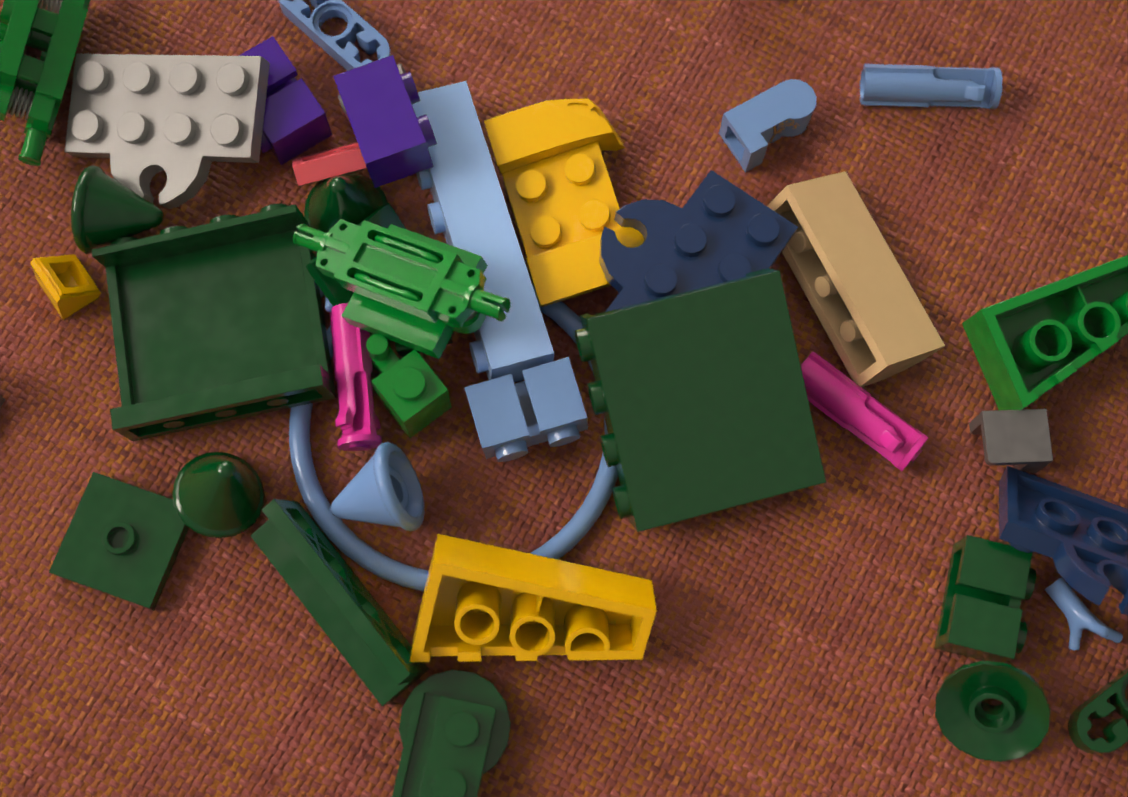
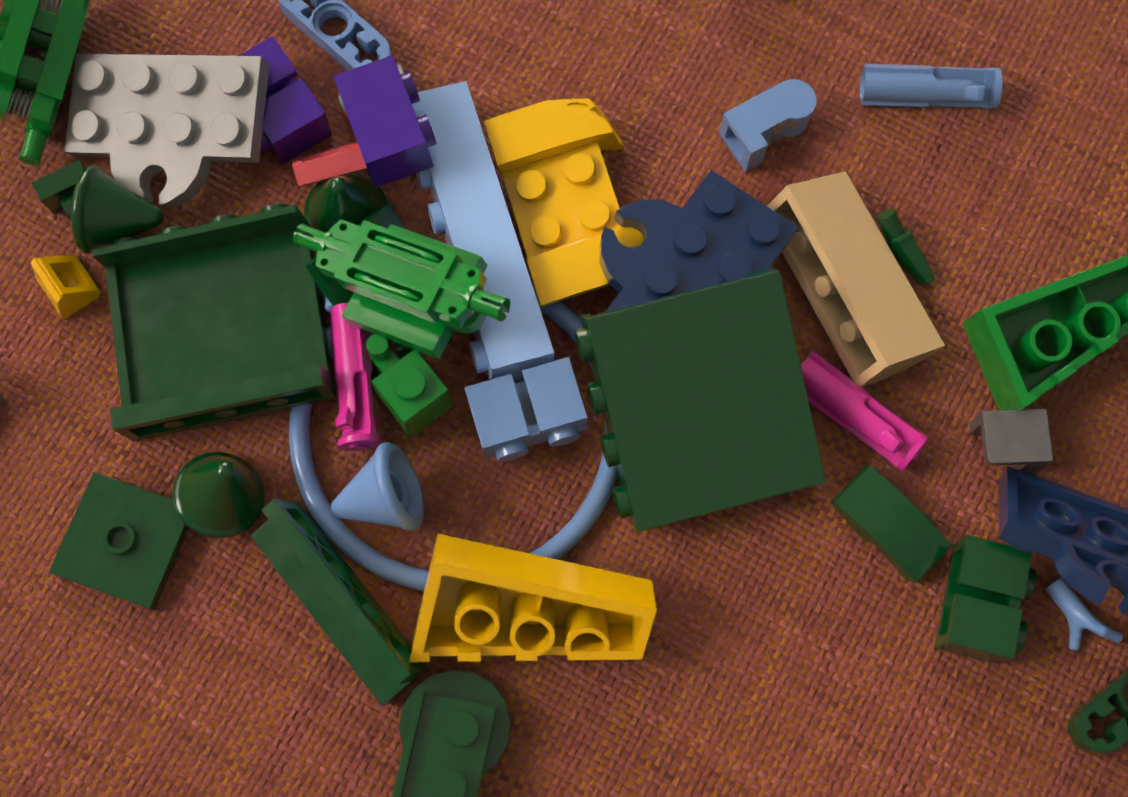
dark green dish [935,660,1050,762] -> none
none -> dark green tile [31,160,85,220]
none -> dark green slope [830,465,952,583]
none -> dark green bar [876,208,935,284]

